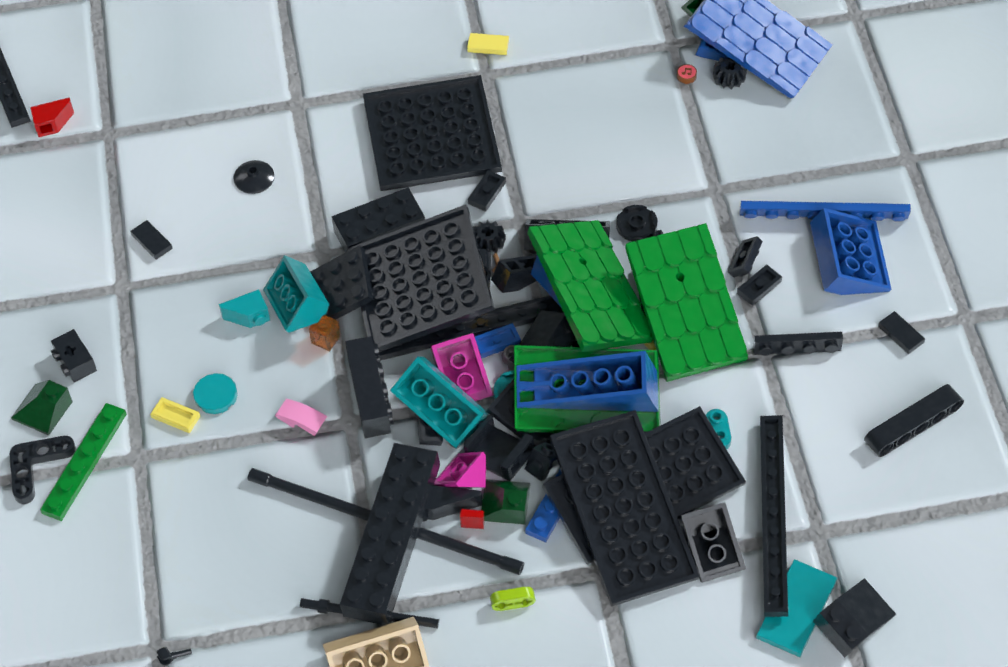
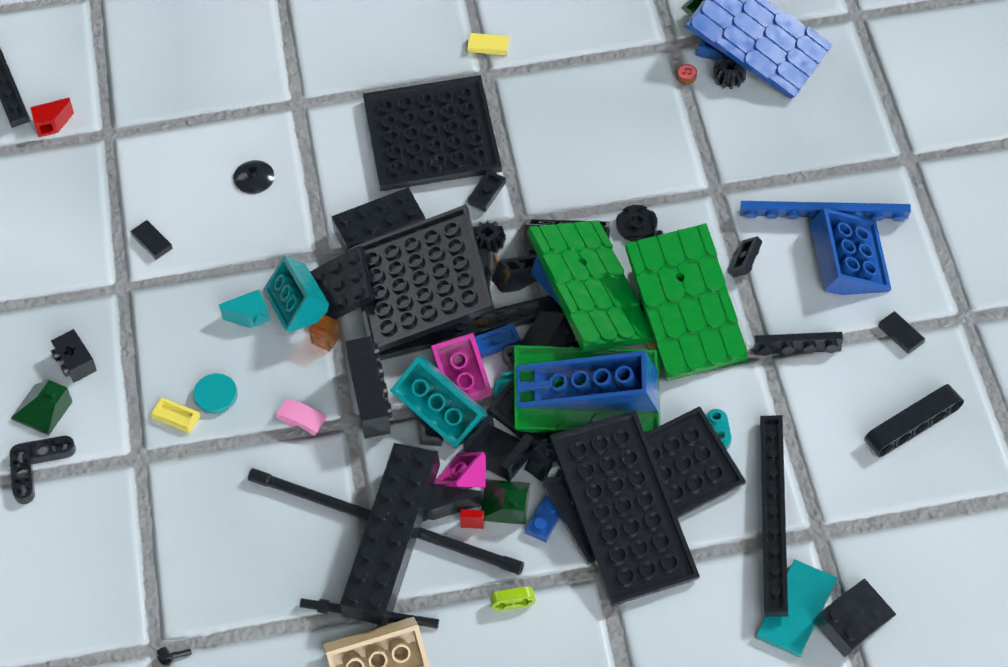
green plate [40,403,127,521] -> none
black slope [678,502,746,583] -> none
black plate [737,264,782,306] -> none

